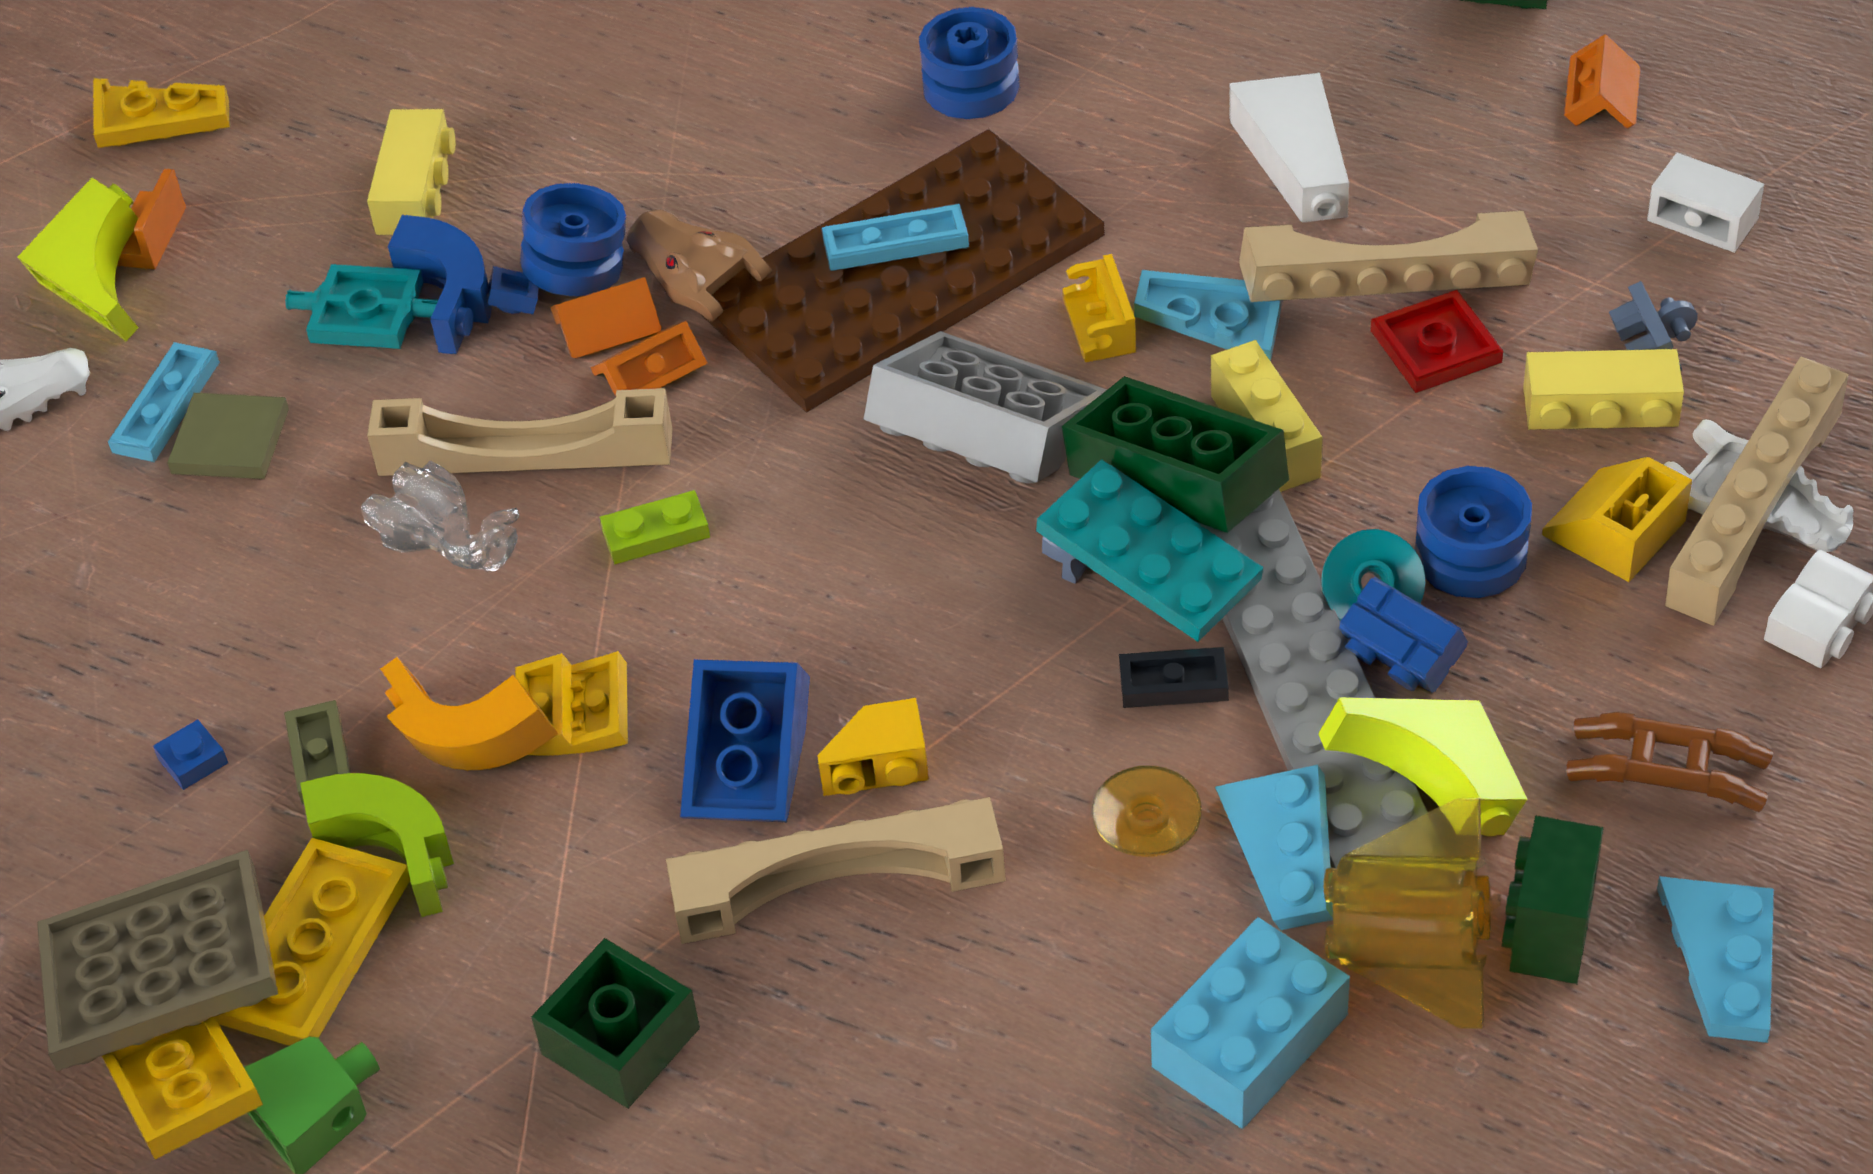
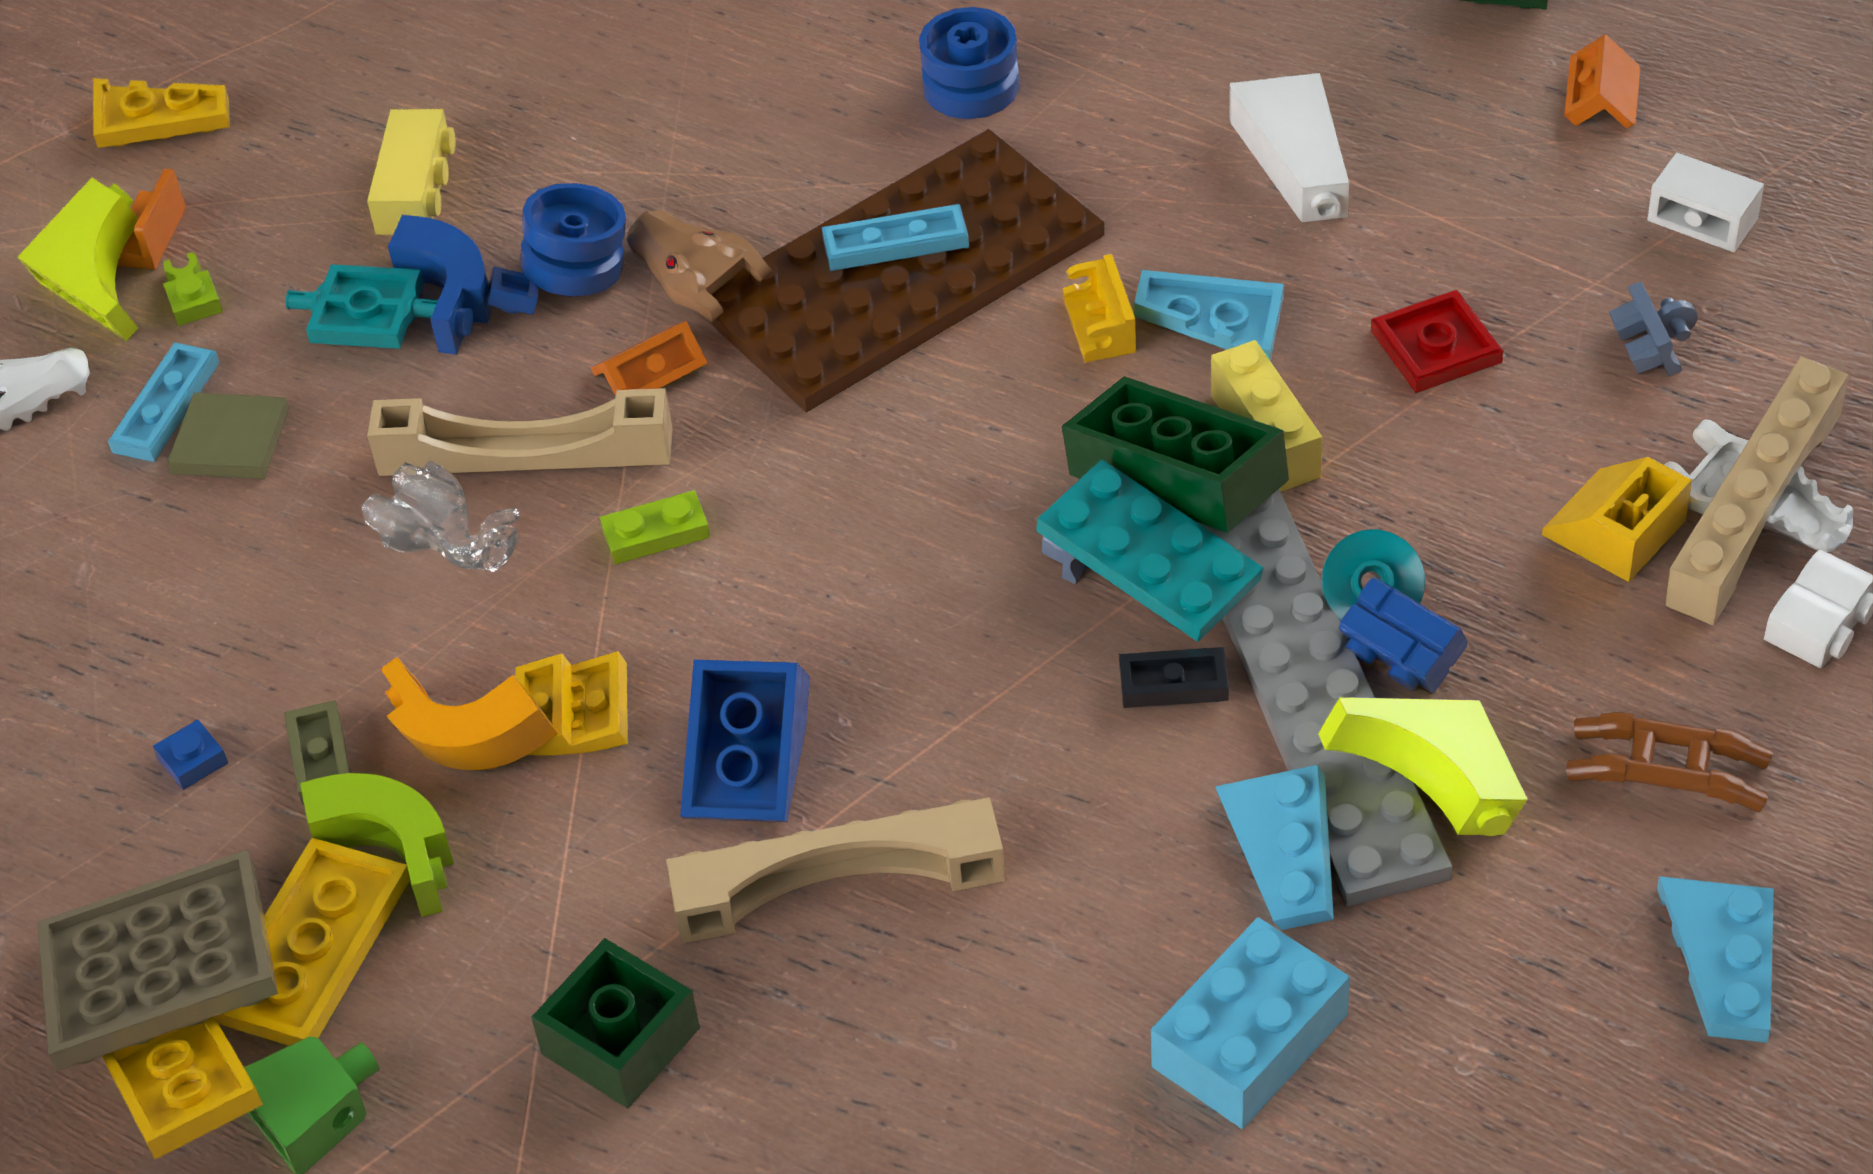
orange panel [551,277,661,359] -> none
yellow slope [817,698,929,796] -> none
light grey slope [864,331,1107,483] -> none
clear yellow dish [1092,765,1202,857] -> none
tan arch [1239,211,1538,302] -> none
clear yellow brick [1324,798,1501,1029] -> none
blue wheel [1415,466,1532,598] -> none
dark green brick [1501,815,1604,984] -> none
light yellow brick [1523,349,1684,430] -> none
none -> lime plate [163,252,223,326]

